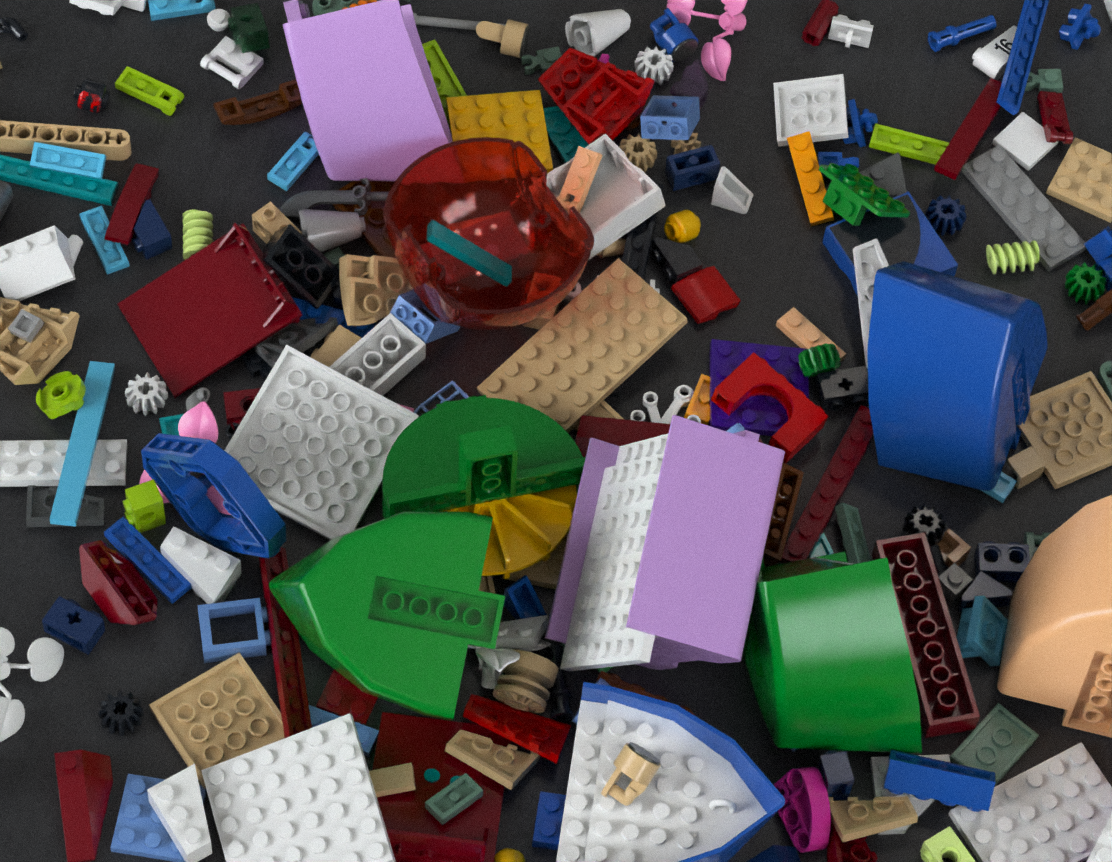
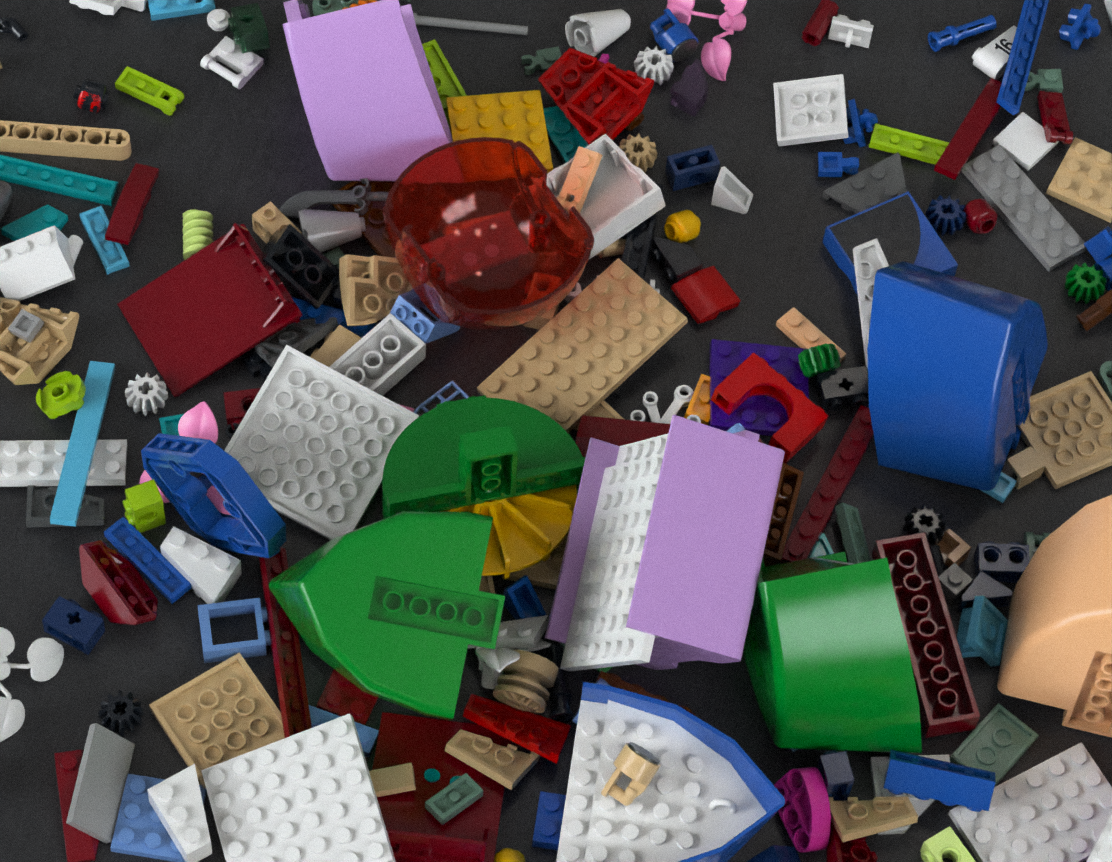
medium azure plate [30,142,107,180] -> none
dark blue slope [132,199,172,260] -> none
light grey arm [186,387,210,411] -> none
reddish brown slope [213,79,303,125] -> none
medium azure plate [267,132,319,191] -> none
teal tile [427,219,512,287] -> none
tan piece [476,19,530,58] -> none
medium blue window [640,95,700,140] -> none
tan gear [671,133,701,154] -> none
light orange plate [787,131,834,227] -> none
green bracket [818,163,910,226] -> none
yellowish green piece [986,240,1040,275] -> none
none -> teal wing [1,204,68,241]
none -> light grey tile [66,723,135,844]
none -> dark red head [963,198,997,234]

